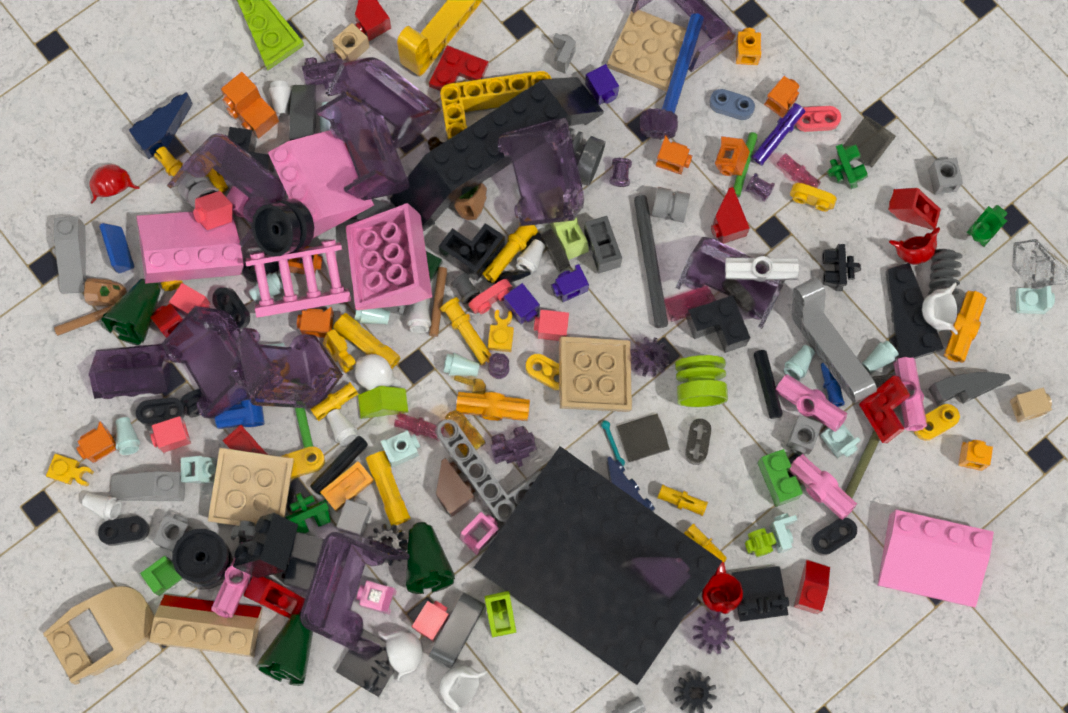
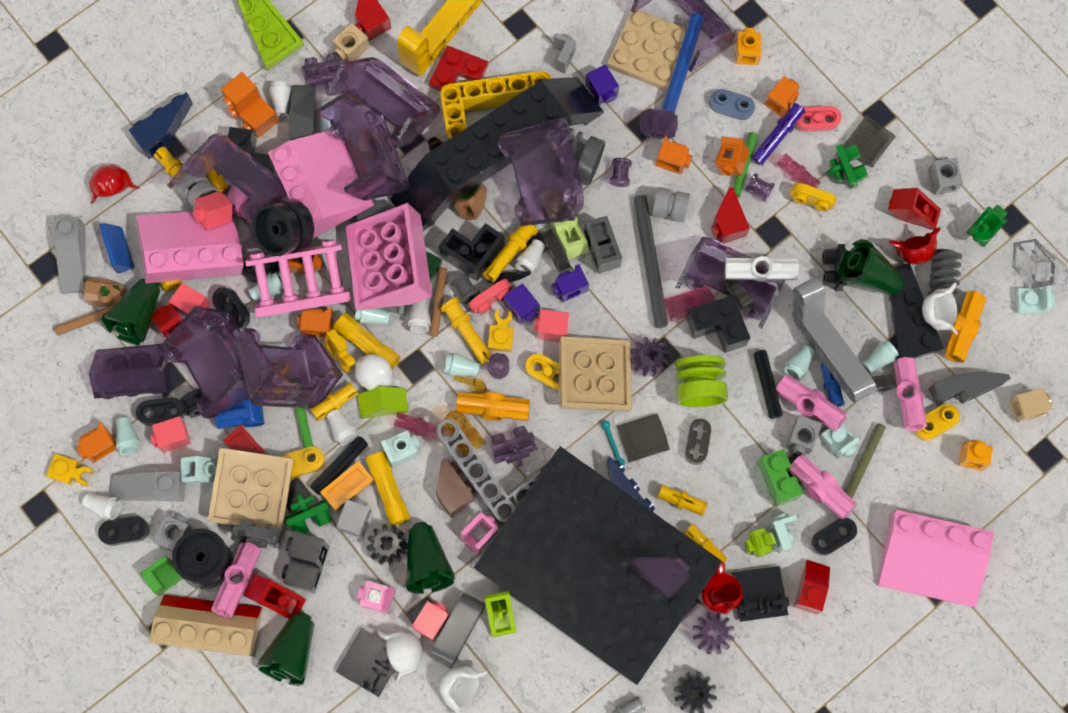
tan slope [43,586,154,685] -> none
black brick [233,513,298,578] -> none
clear purple windscreen [300,532,410,652] -> none
red plate [859,375,911,444] -> none
none -> dark green cone [837,239,904,296]

